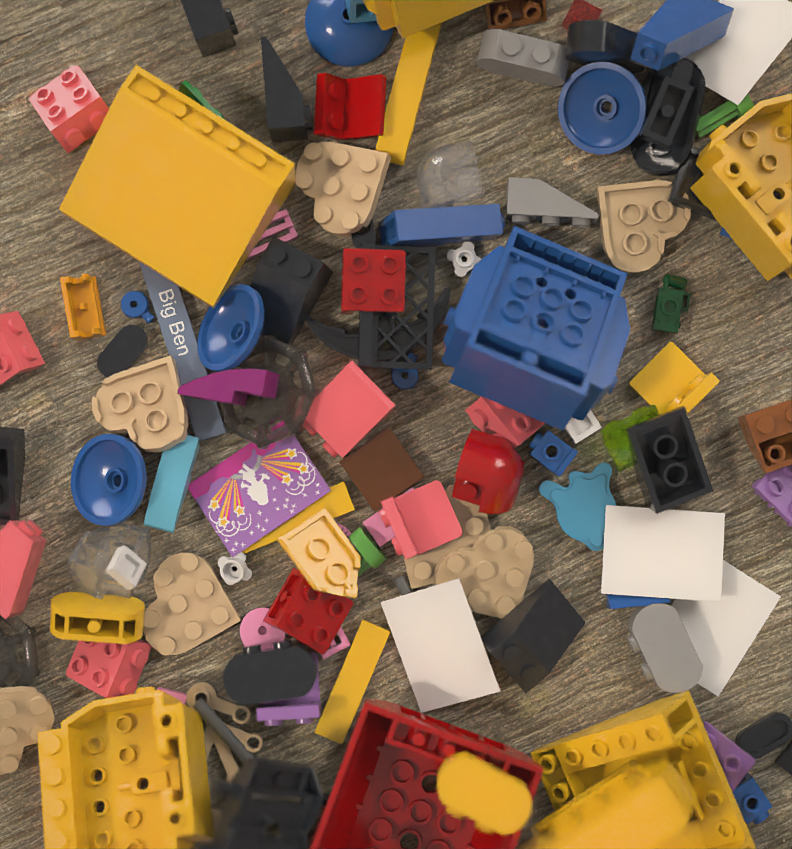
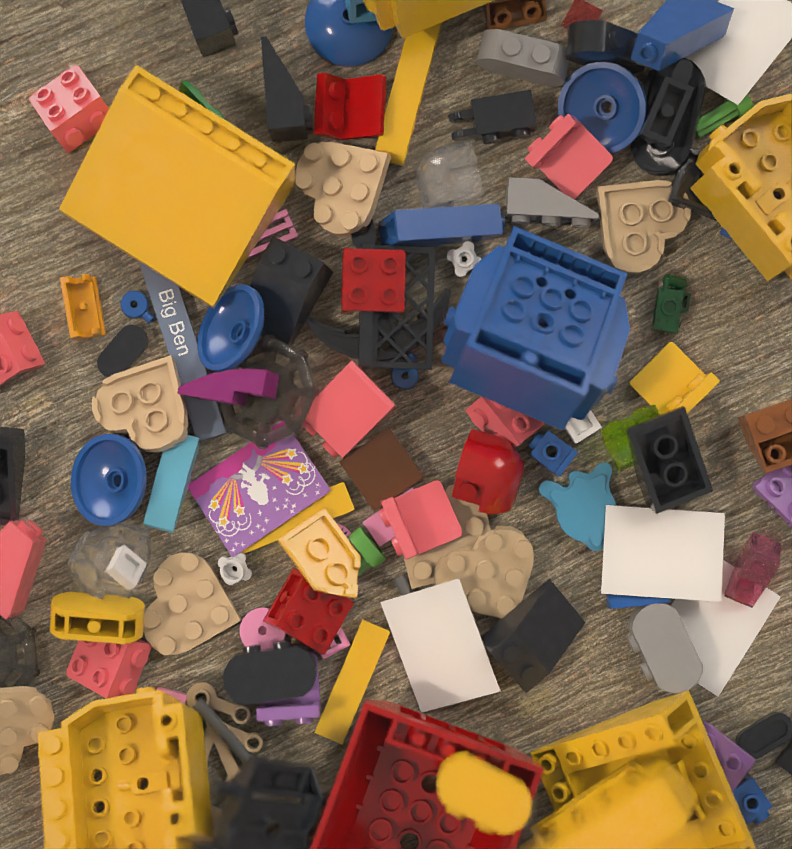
none -> black hinge [448,90,537,144]
none -> coral bracket [524,114,613,199]
none -> clear pink slope [724,532,781,608]

